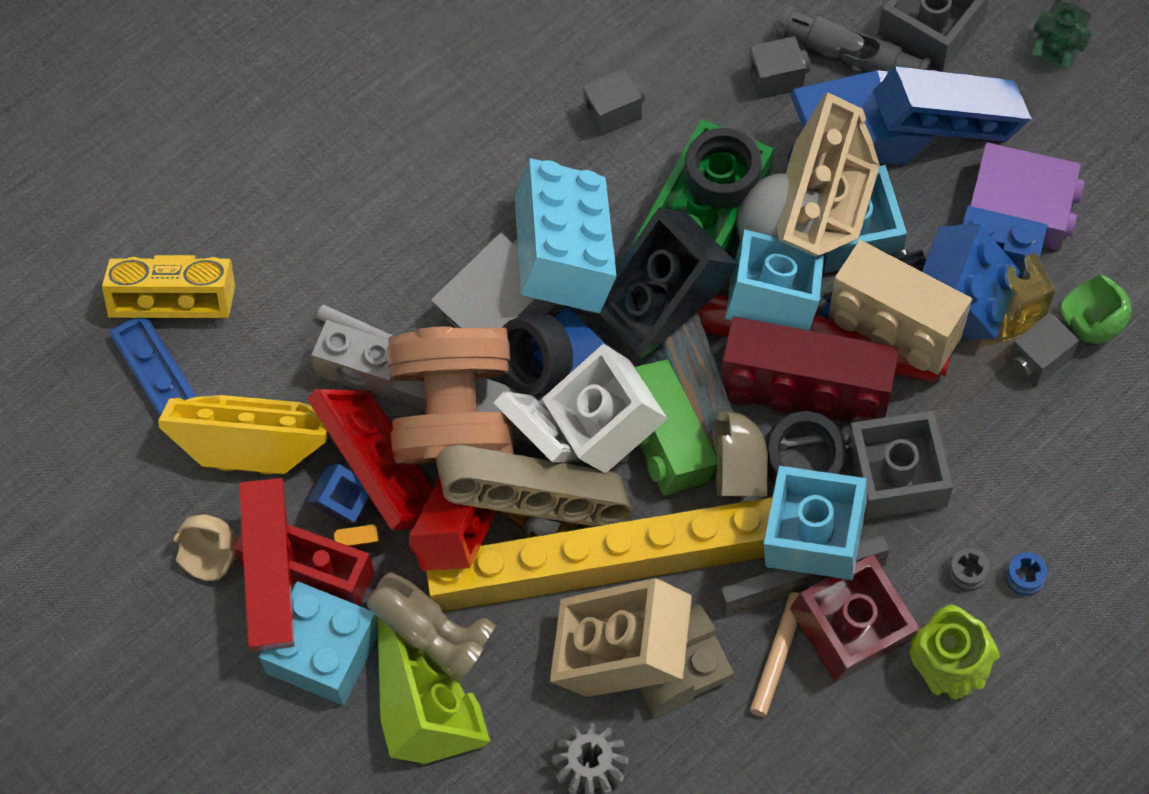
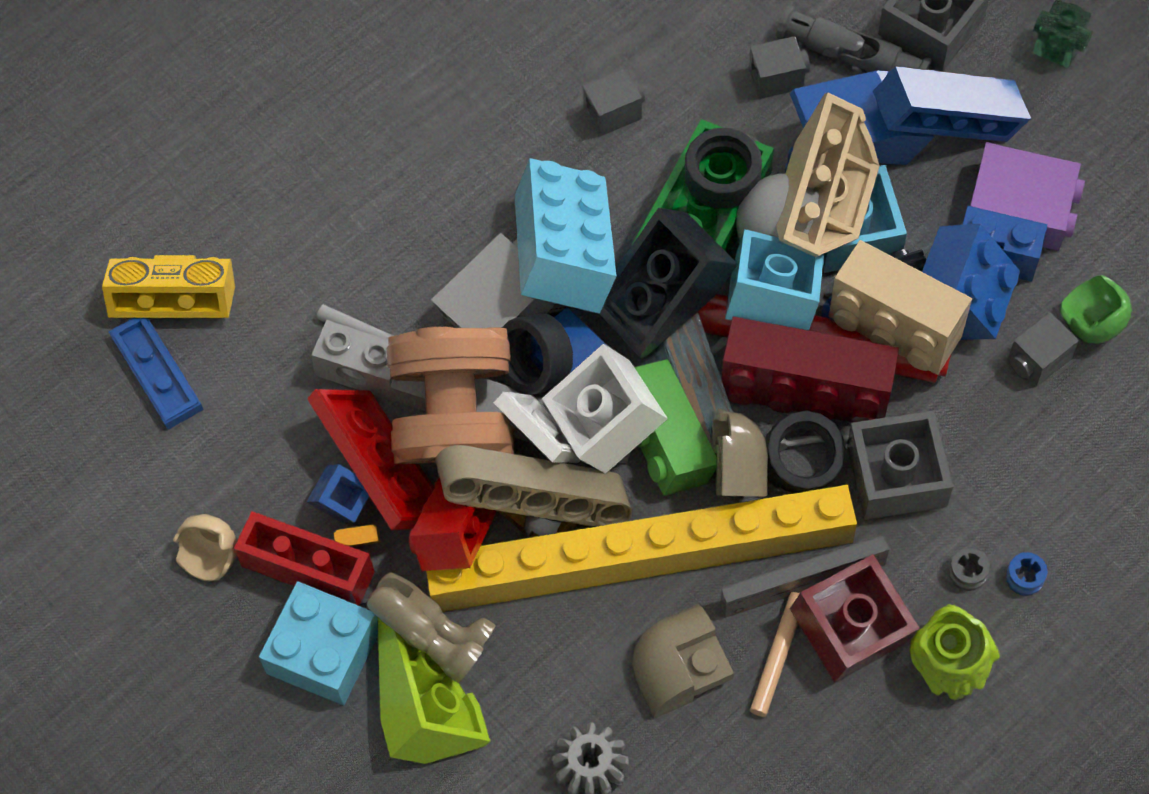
yellow wedge [158,395,328,475] -> none
red tile [239,478,295,651] -> none
tan brick [550,578,692,697] -> none
medium azure brick [764,466,867,580] -> none
clear yellow hinge [1001,253,1056,341] -> none

